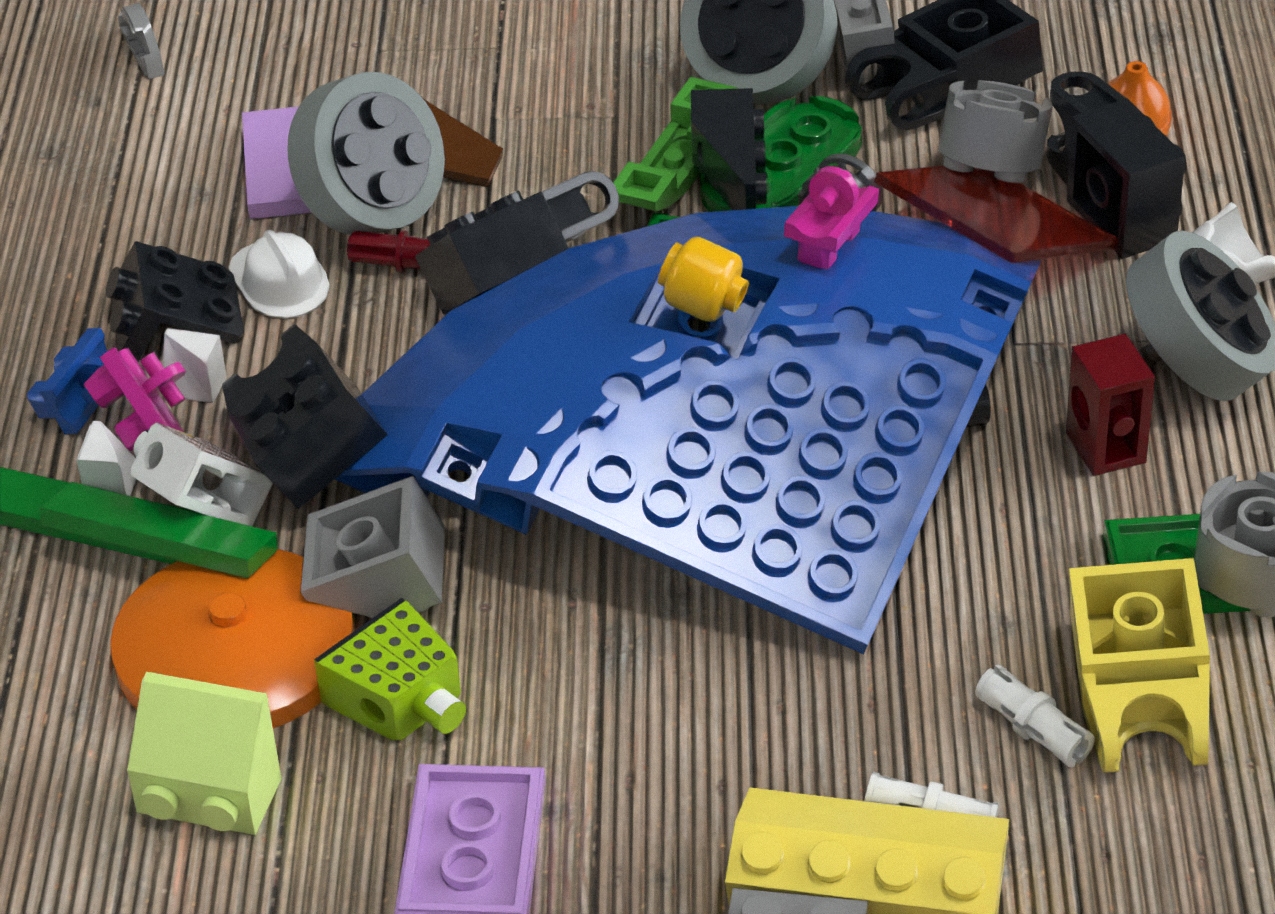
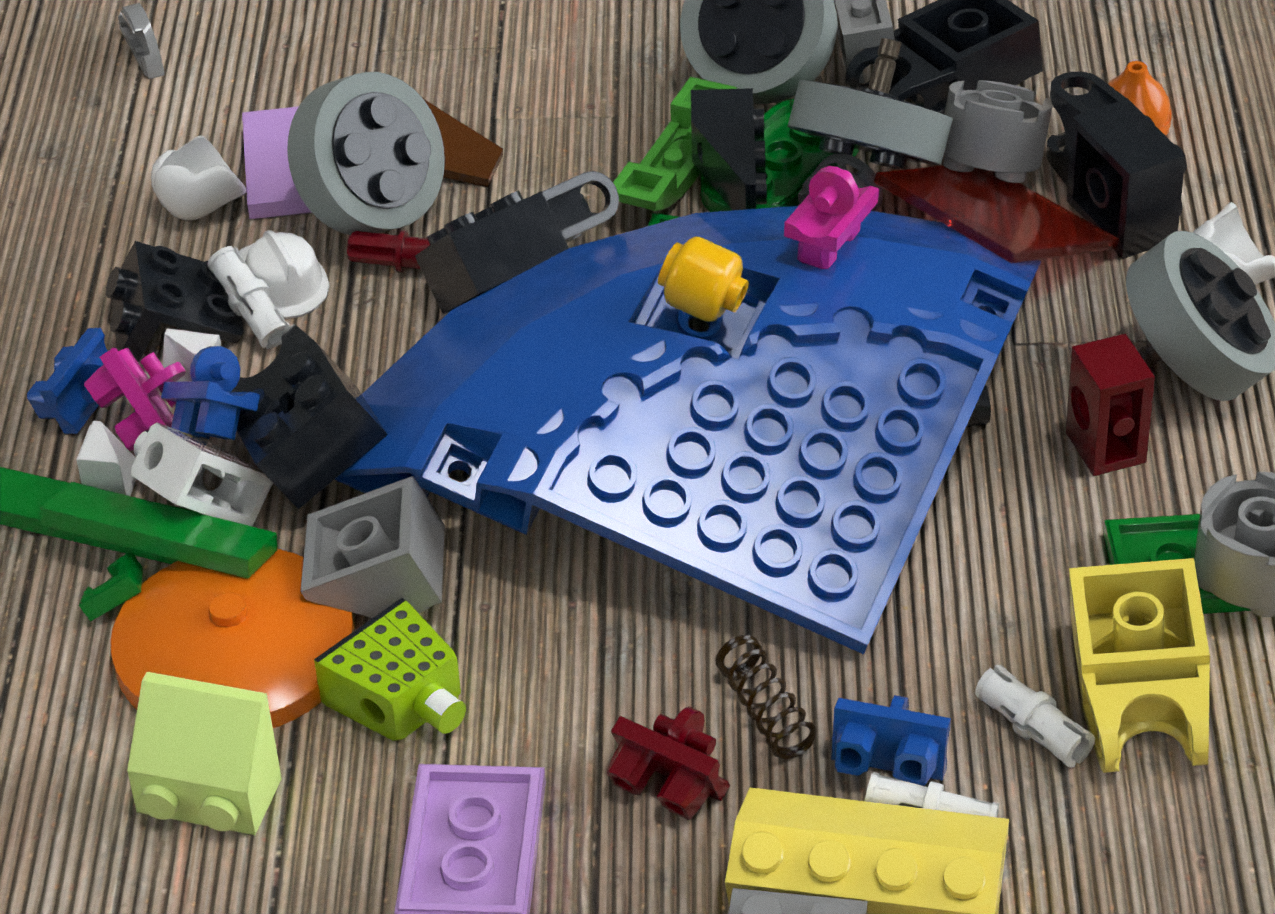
none -> green tile [79,552,143,622]
none -> white hair [151,135,247,220]
none -> blue hips [161,346,260,440]
none -> white pin [207,246,290,349]
none -> dark red hips [607,706,730,820]
none -> dark brown piece [715,635,817,759]
none -> light grey wheel [787,38,953,170]
none -> blue hips [831,695,951,786]

